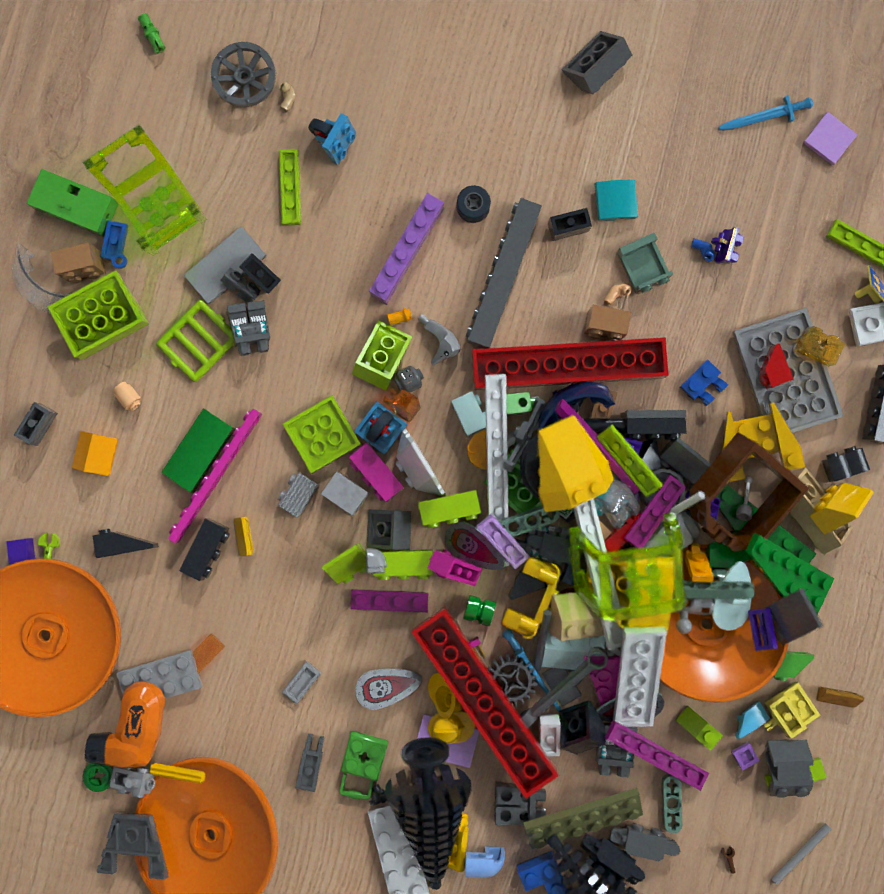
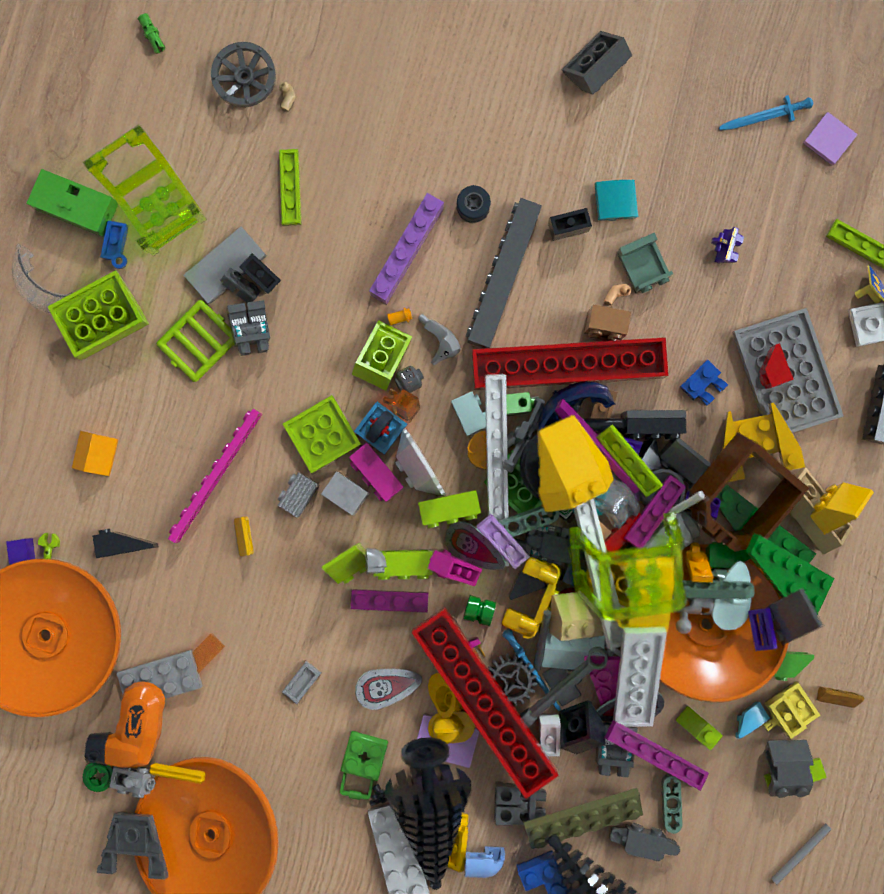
dark grey brick [14,402,58,446] -> none
medium nougat brick [51,243,106,284] -> none
light nougat brick [113,382,141,411] -> none
green slope [162,408,235,493] -> none
black brick [179,518,230,581] -> none
dark grey hinge [296,733,325,792] -> none
dark azure plate [308,113,356,165] -> none
dark grey slope [367,509,411,550] -> none
black hinge [580,834,645,885] -> none
blue arm [691,238,715,262] -> none
reddish brown hand [721,846,736,874] -> none
medium lavender plate [731,742,759,770] -> none
light grey hinge [736,476,753,521] -> none
clear yellow brick [794,326,845,367] -> none
black brick [822,446,870,482] -> none

